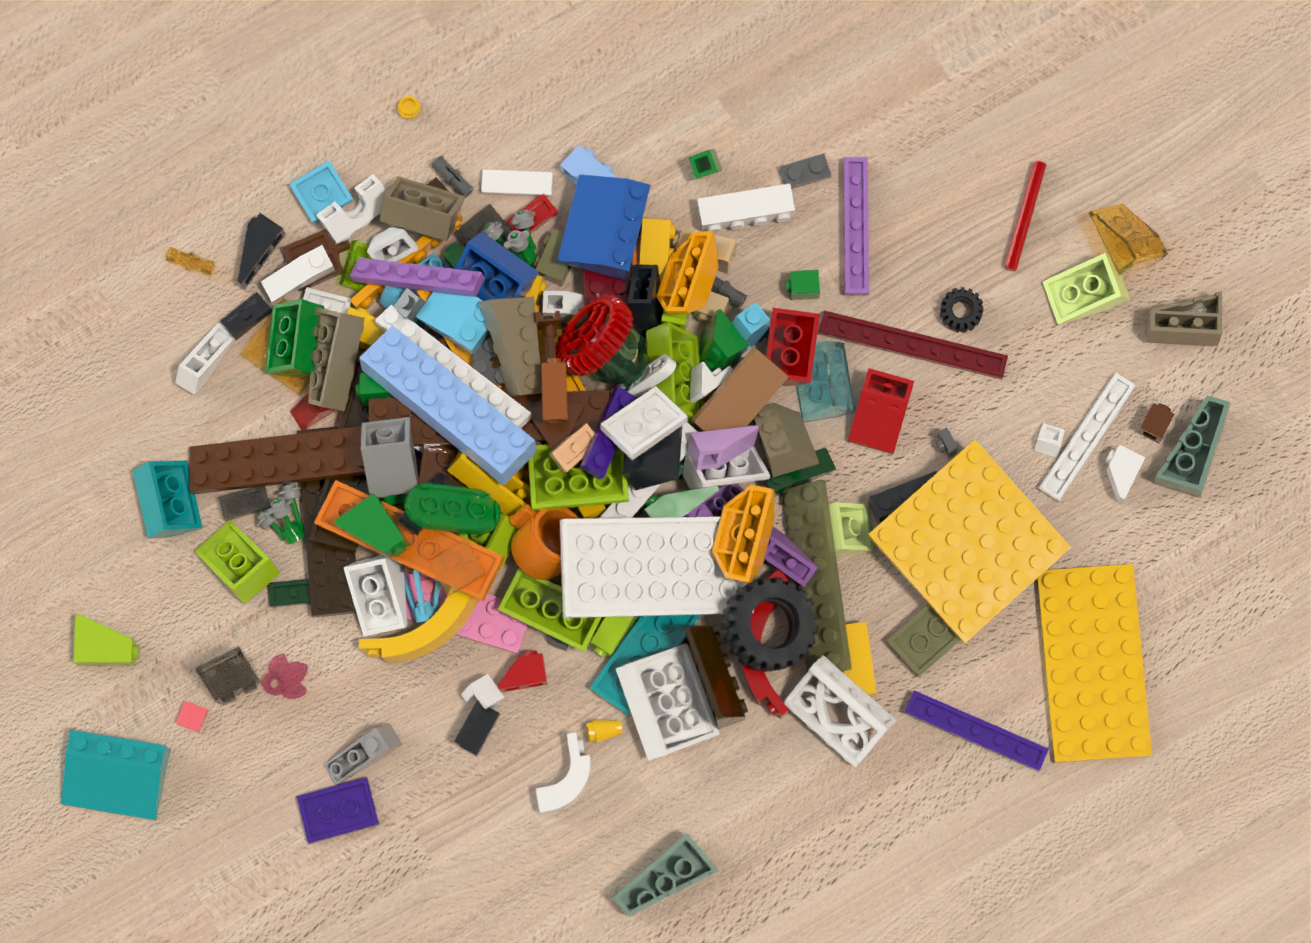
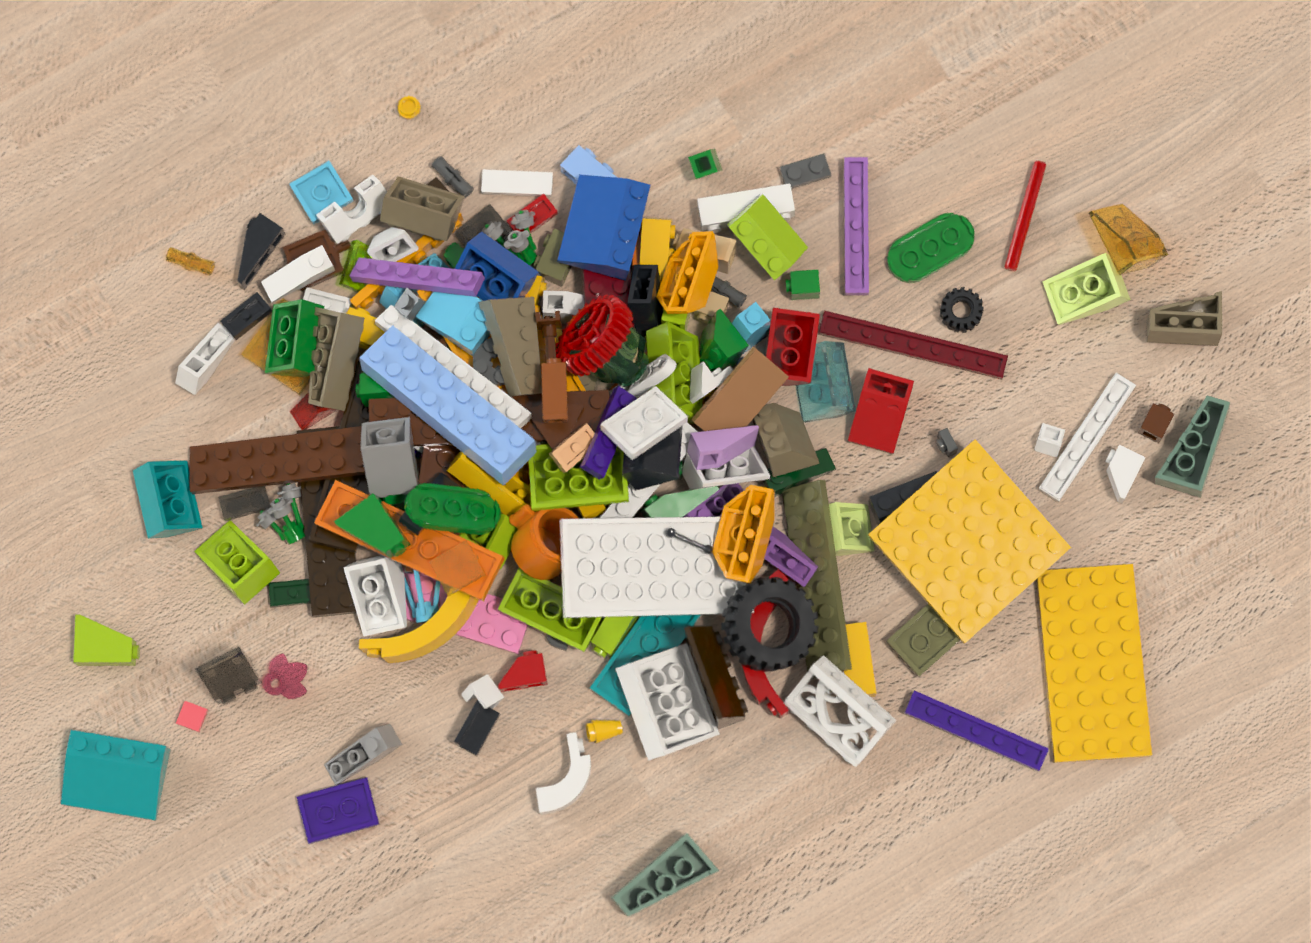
none -> hinge [666,528,713,554]
none -> lime slope [727,194,808,281]
none -> green tile [887,213,975,283]

